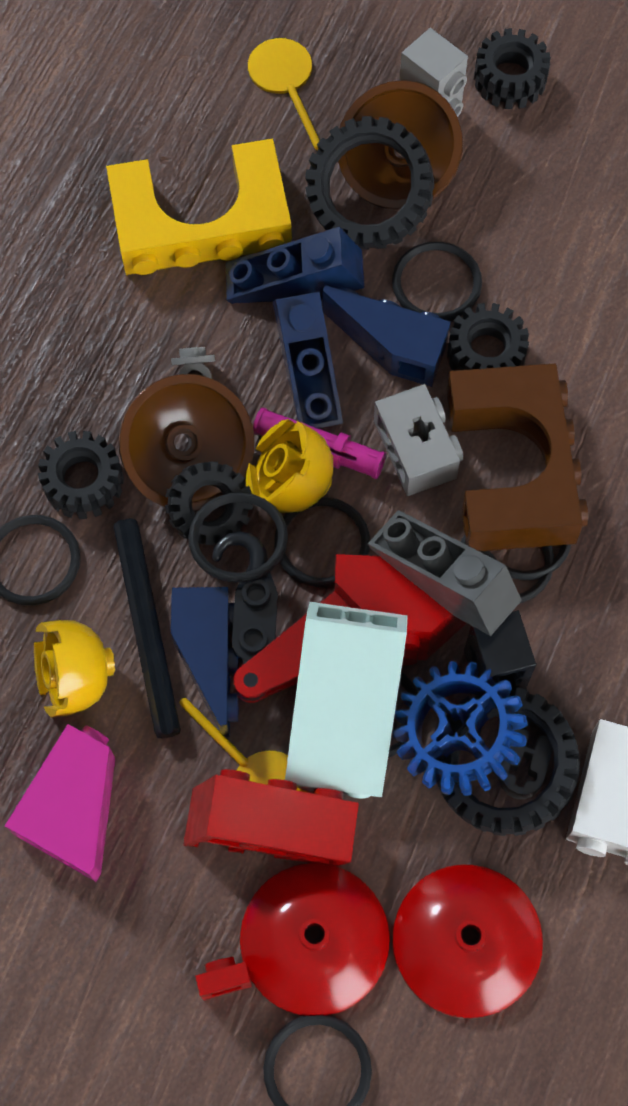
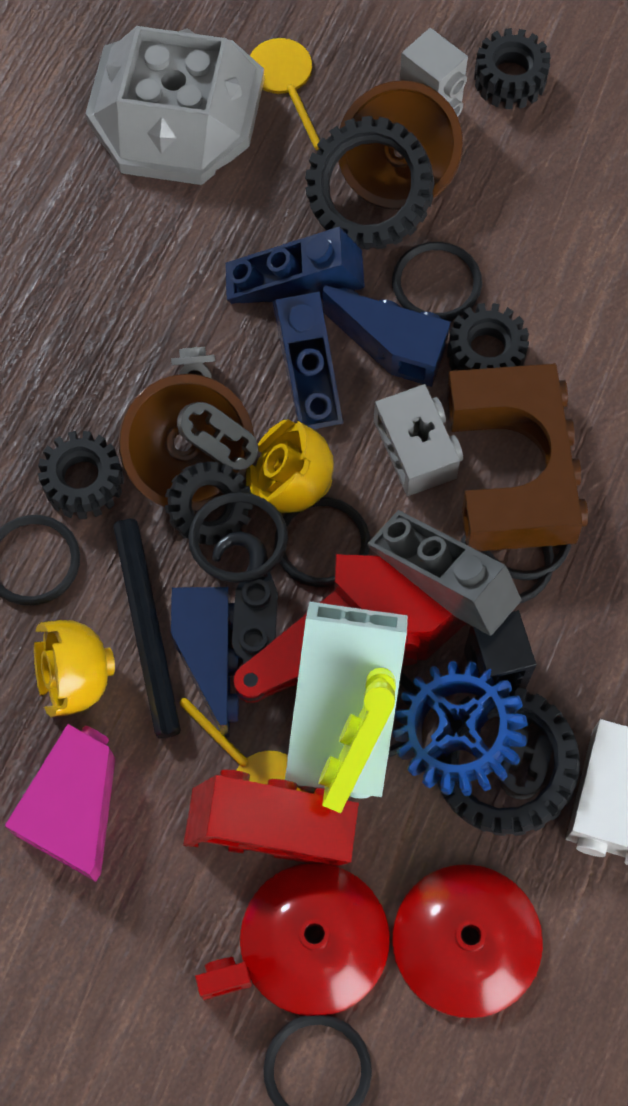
yellow arch [106,138,292,275] -> none
dark pink pin [253,407,387,479] -> none
none -> light grey piece [85,26,265,185]
none -> dark grey beam [177,402,258,470]
none -> neon yellow plate [319,668,396,813]

